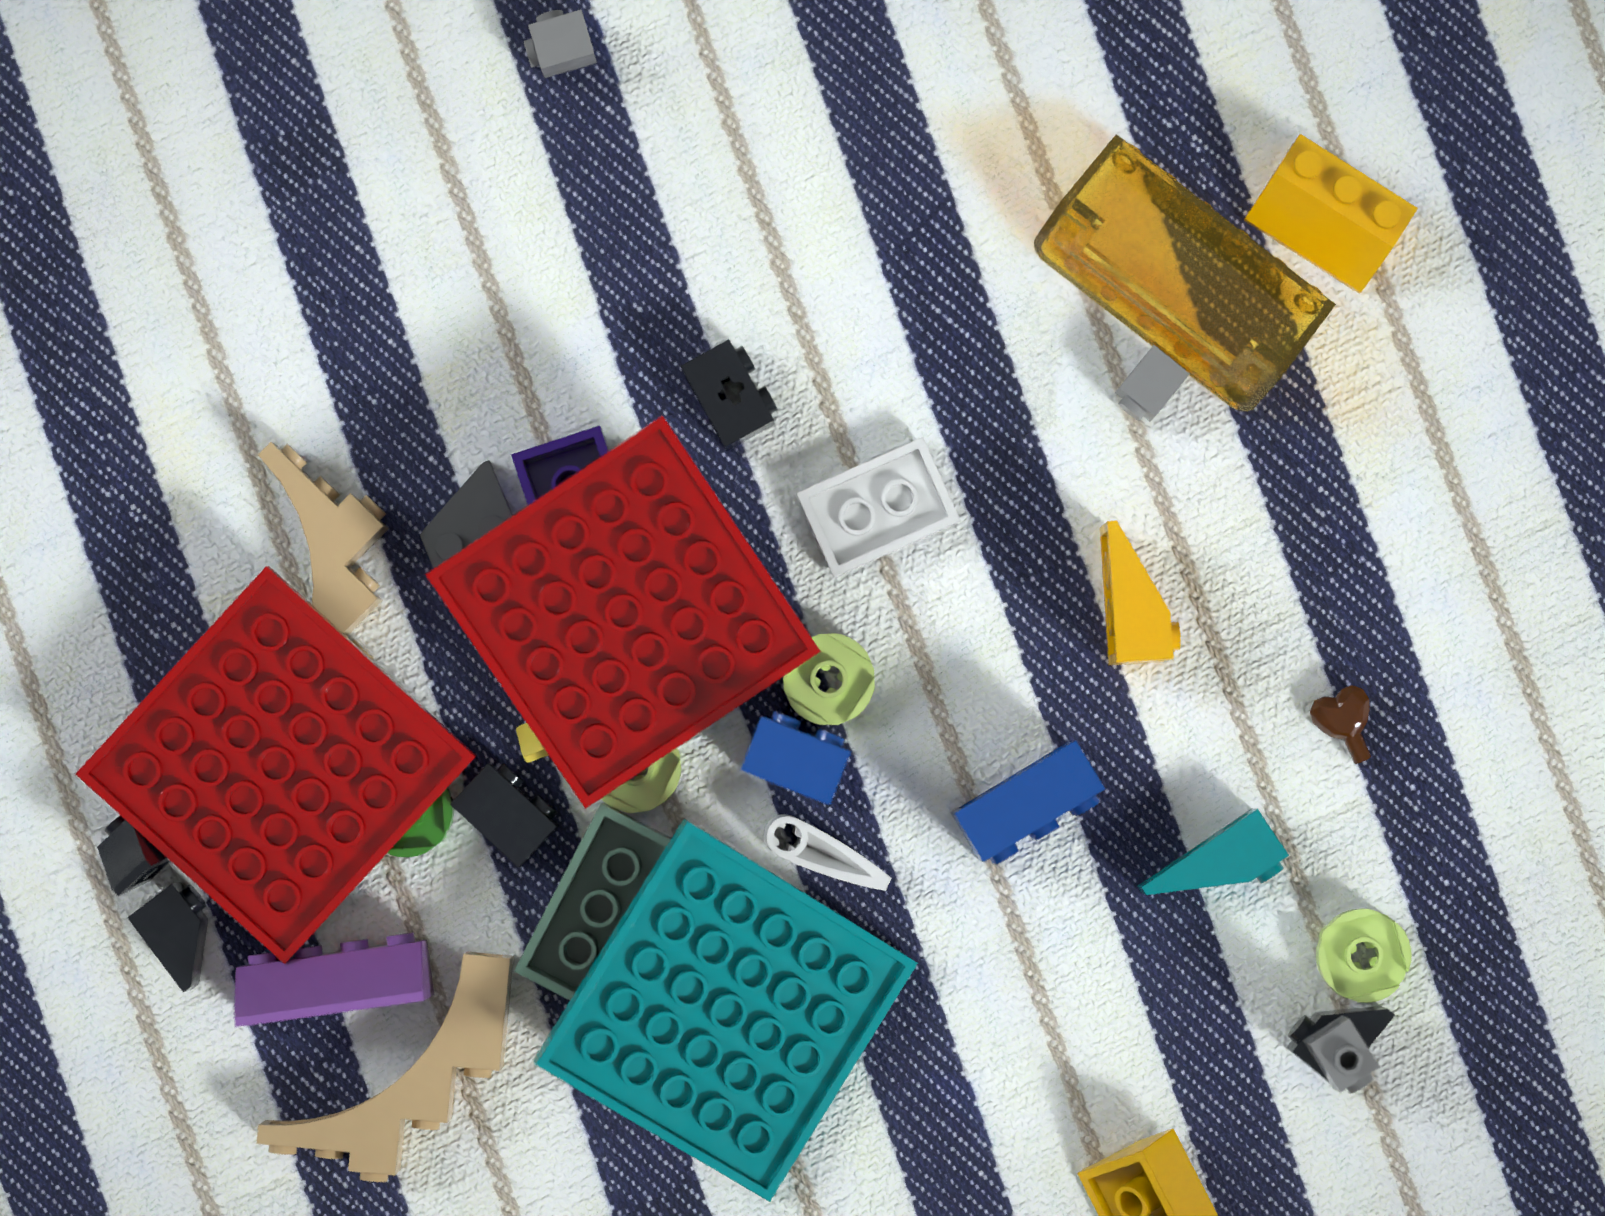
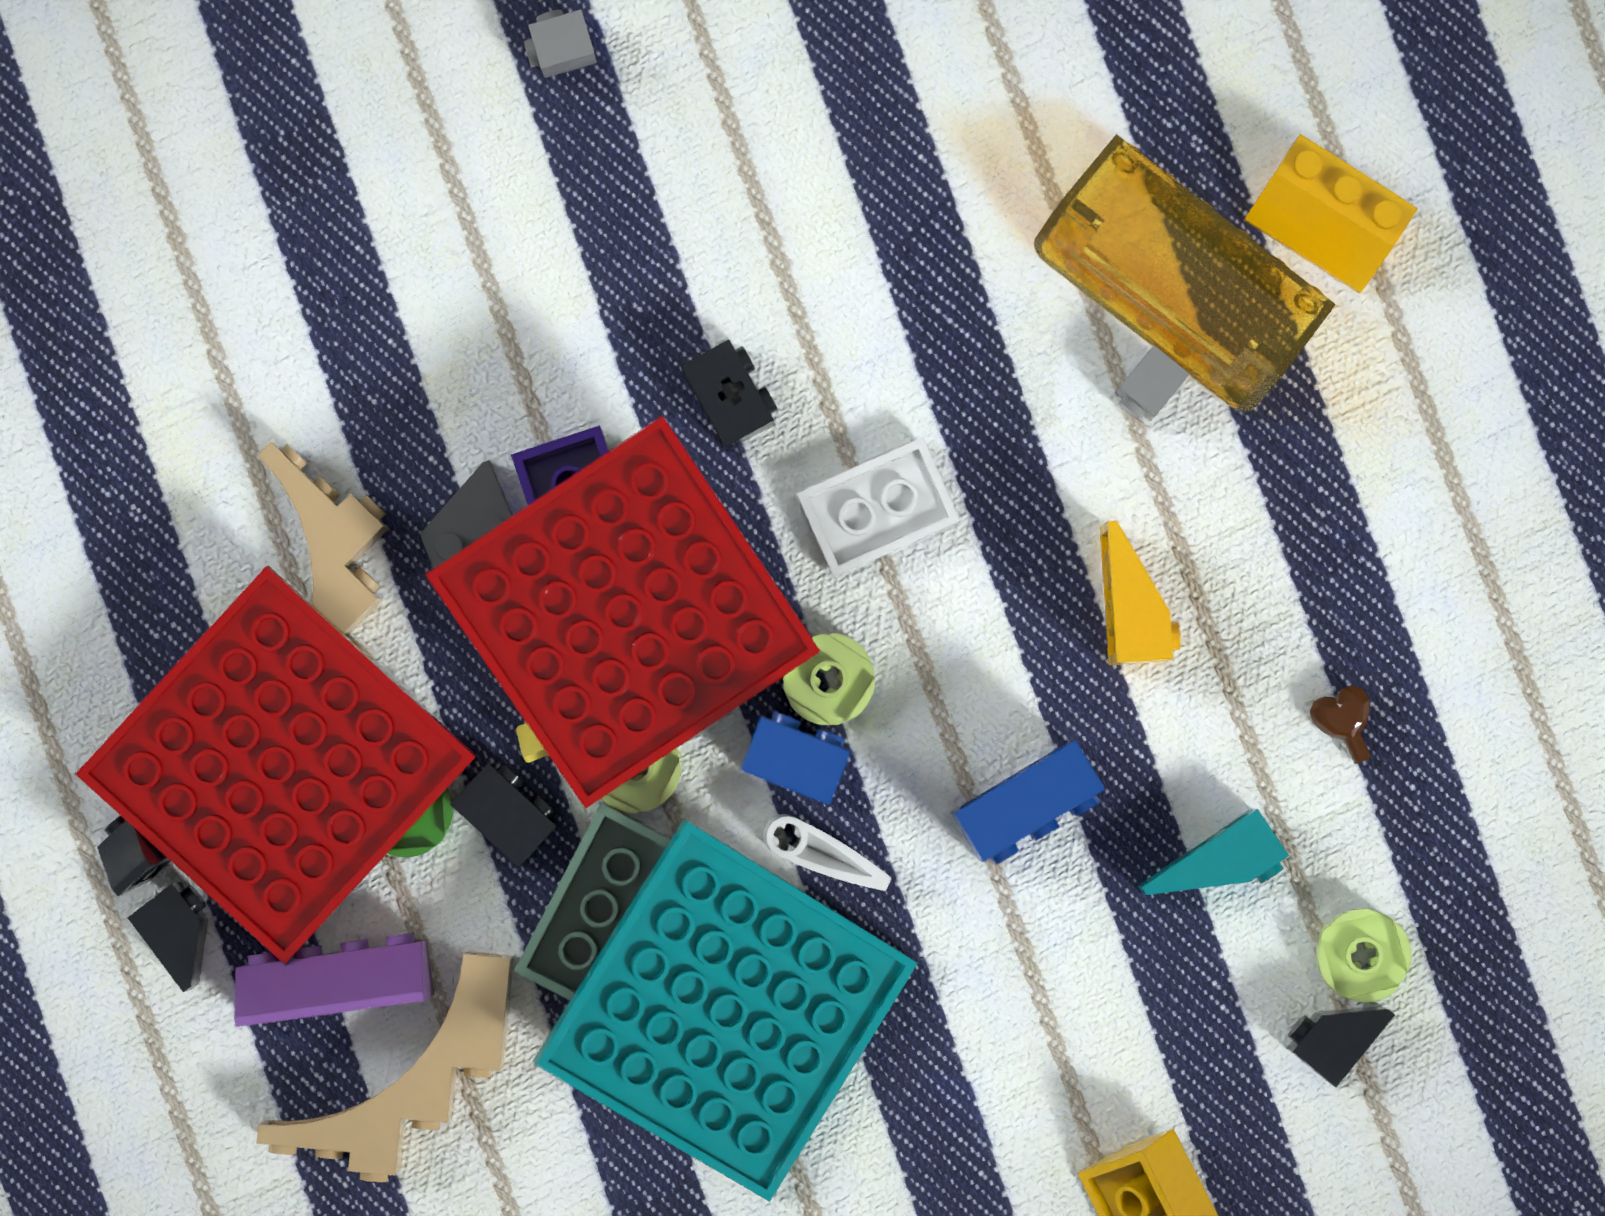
light grey brick [1303,1015,1380,1094] -> none

